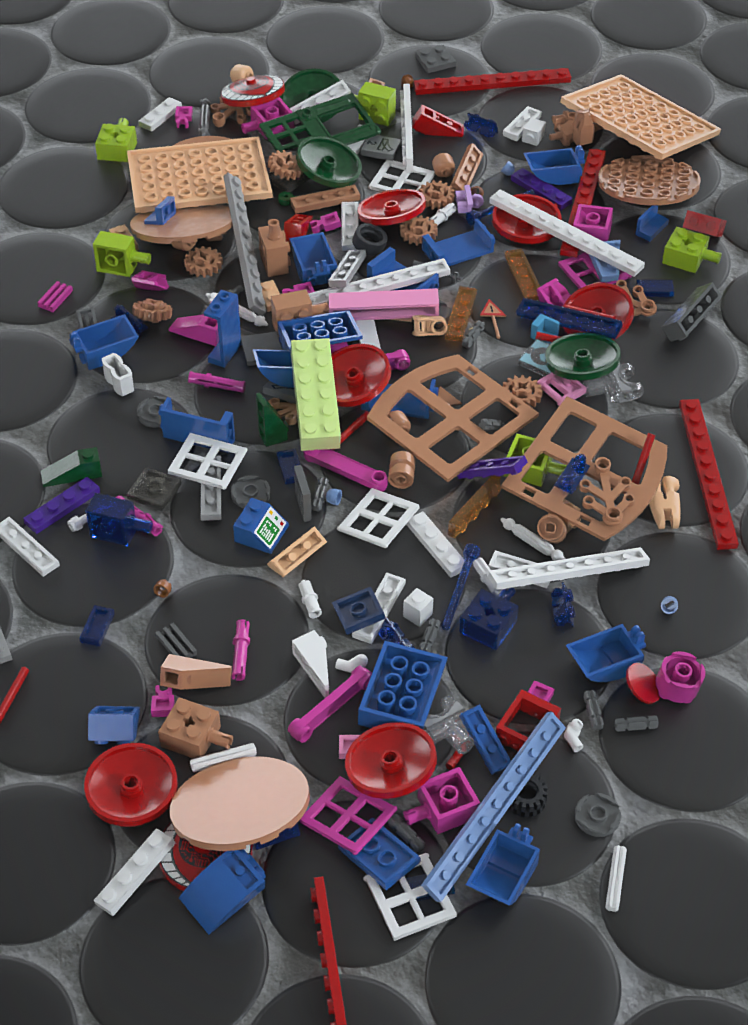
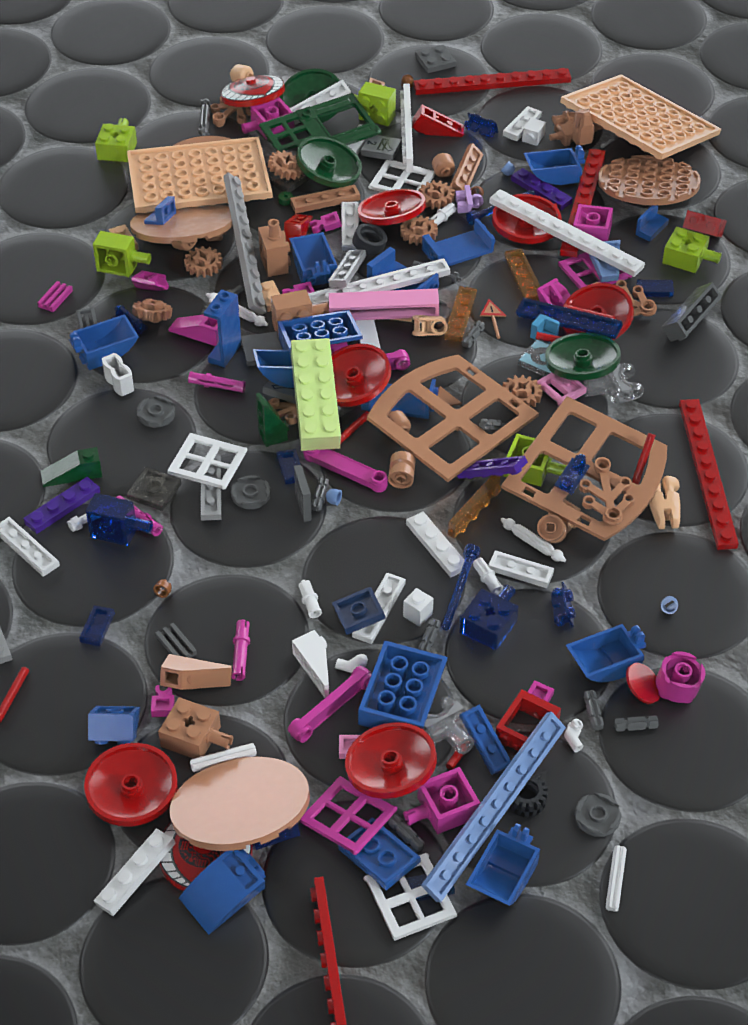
white plate [139,97,182,132] -> none
blue panel [159,397,235,453] -> none
dark pink plate [175,106,193,128] -> none
blue slope [233,498,289,554] -> none
light nougat slope [267,526,327,577] -> none
white window [337,488,419,548] -> none
clear blue hinge [378,618,415,648] -> none
white plate [488,547,650,590] -> none

